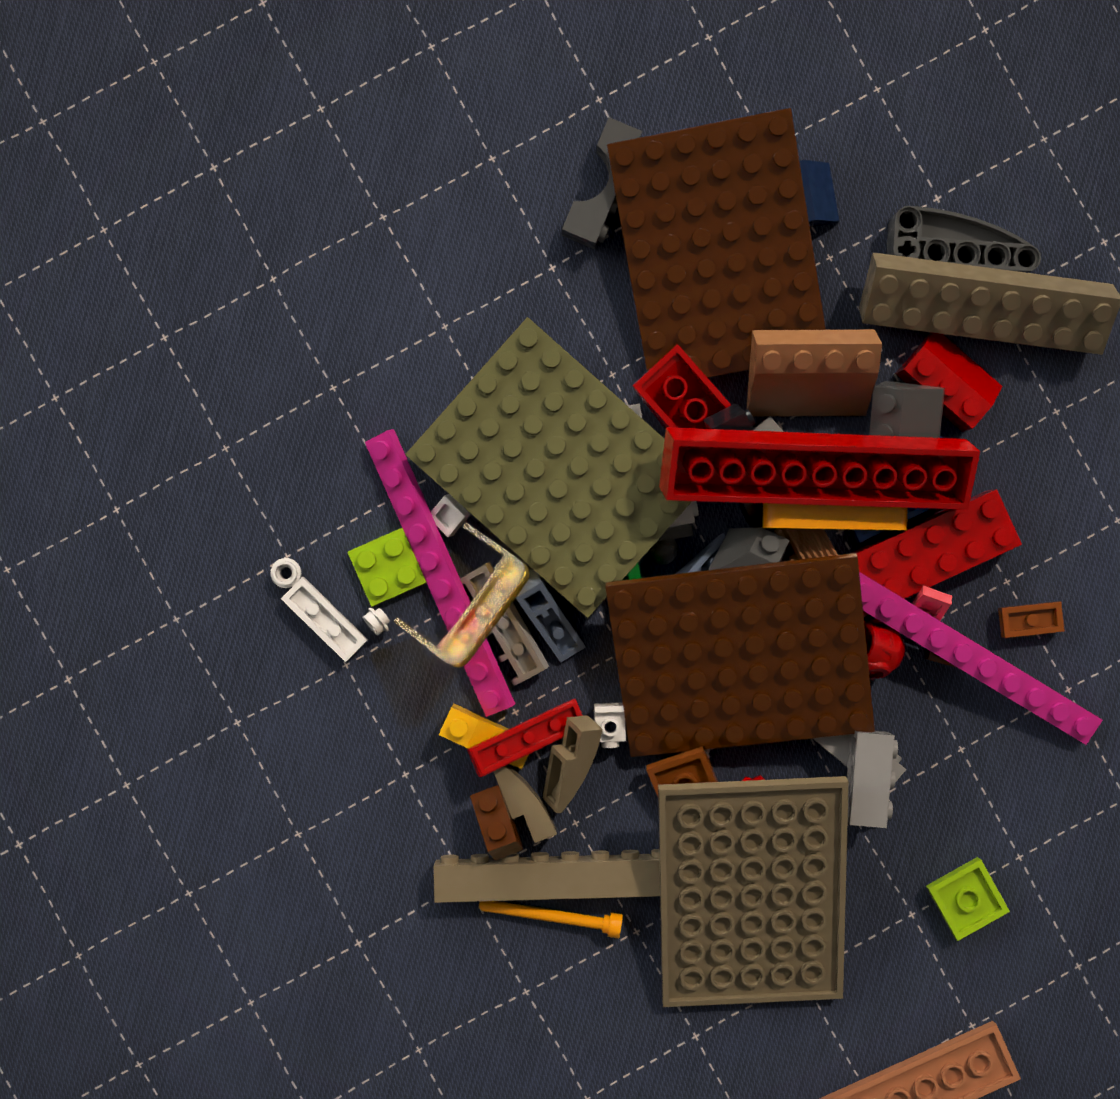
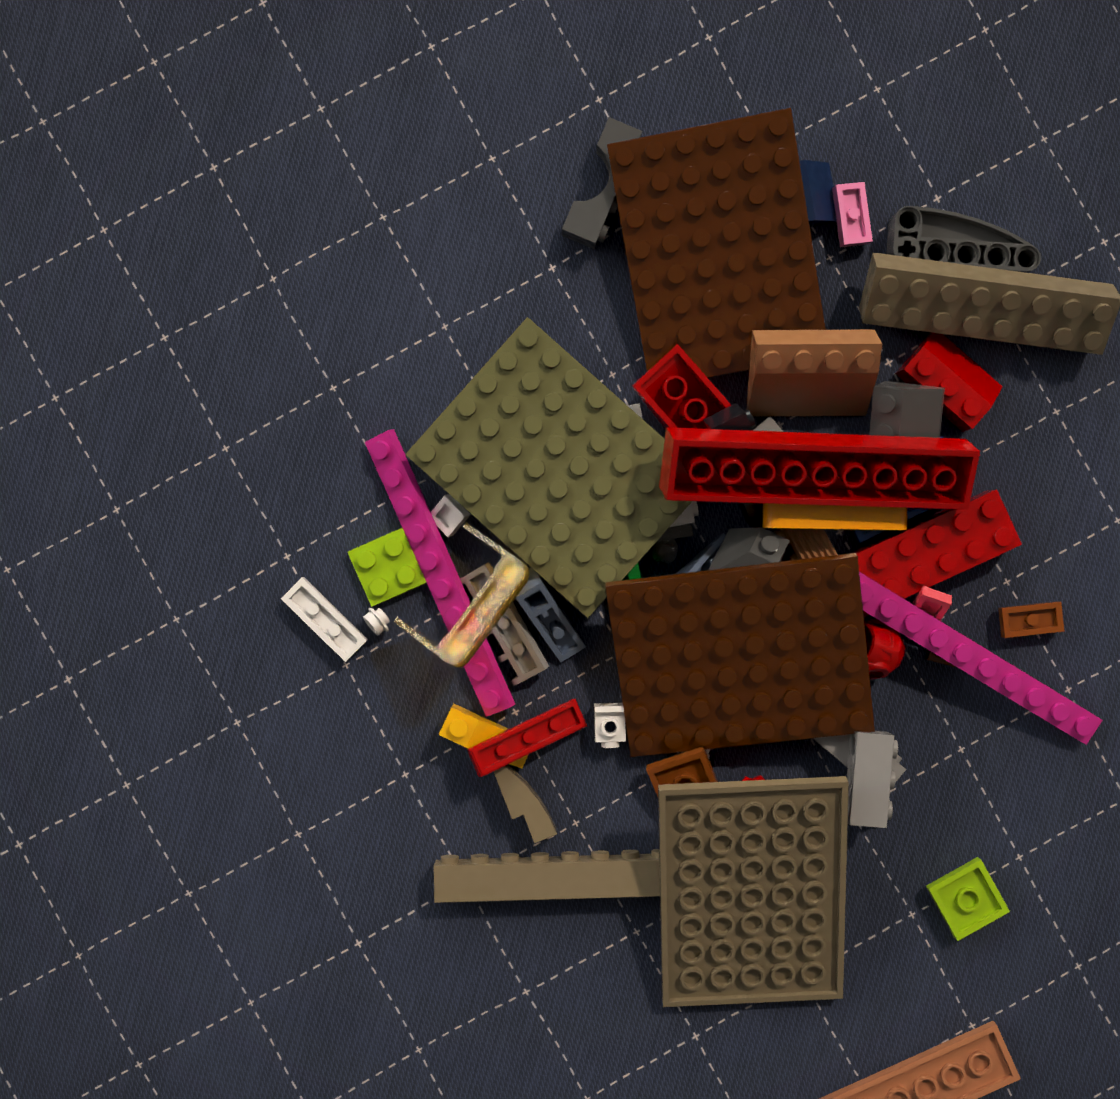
white plate [271,558,301,588] -> none
reddish brown brick [470,785,523,861] -> none
light orange piece [479,901,623,939] -> none
dark tan slope [543,715,603,813] -> none
none -> bright pink plate [832,182,873,247]

